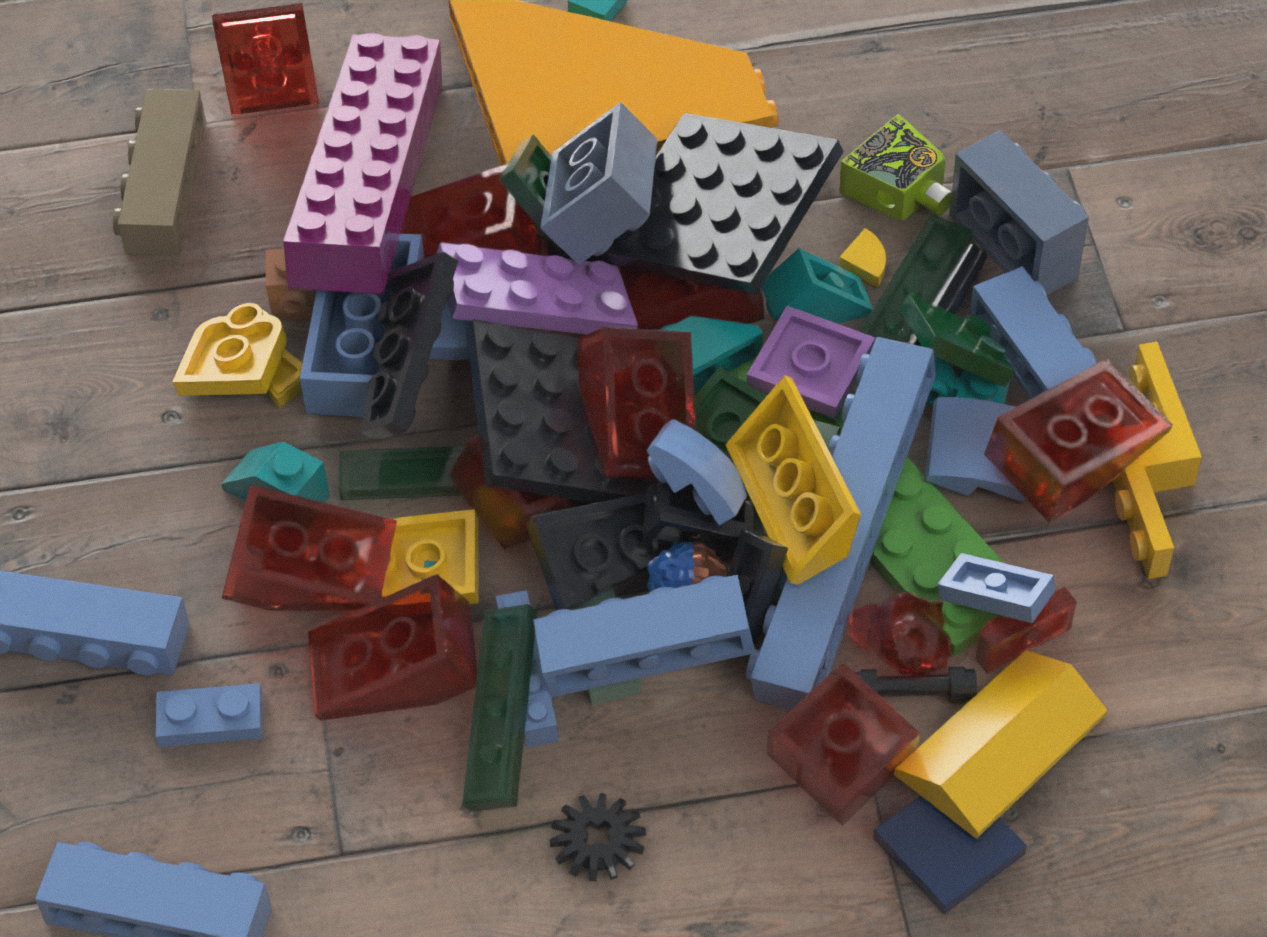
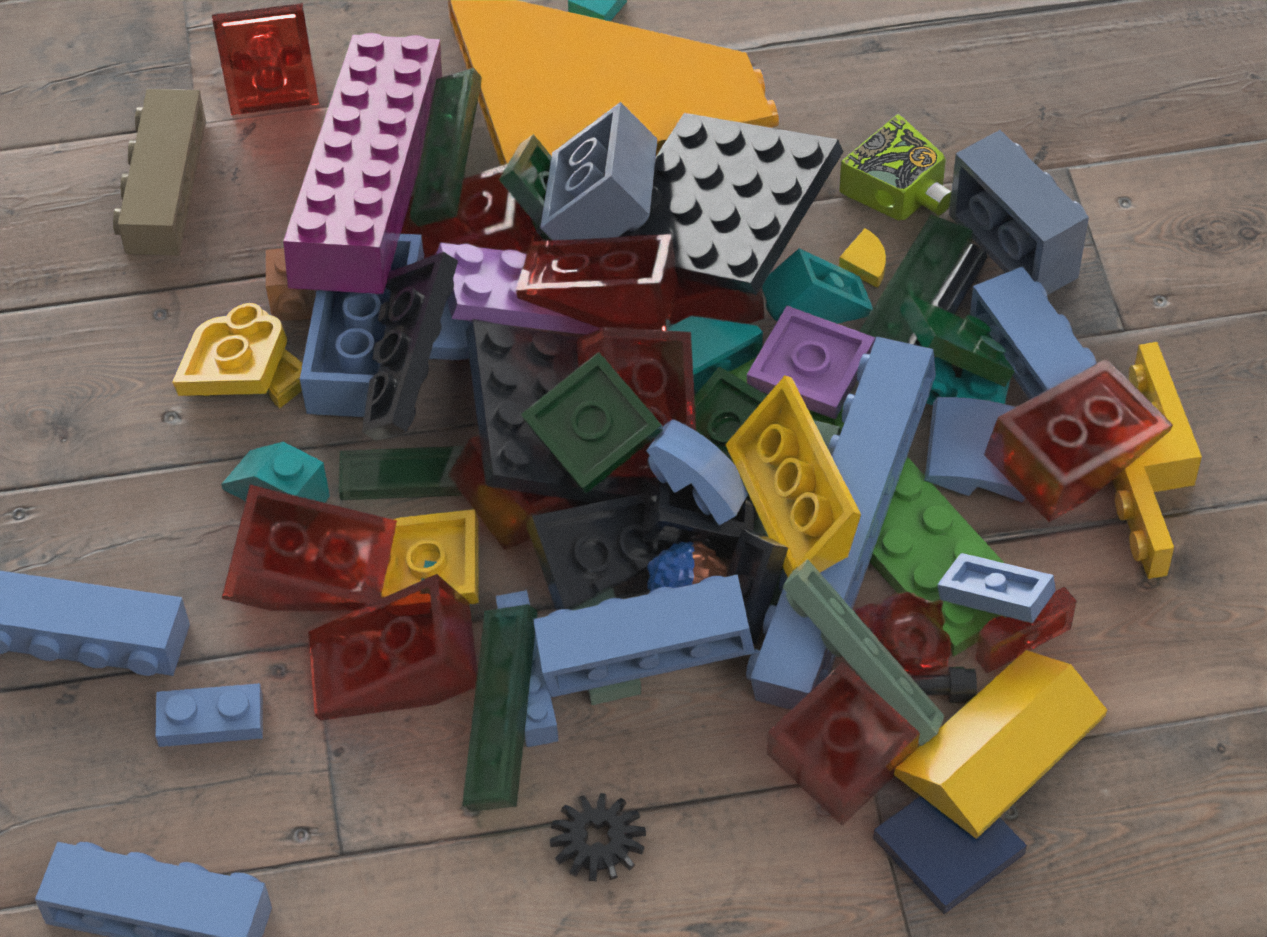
none -> clear green tile [410,68,482,227]
none -> clear red slope [516,234,678,338]
none -> dark green plate [520,352,664,494]
none -> sand green plate [783,559,944,746]

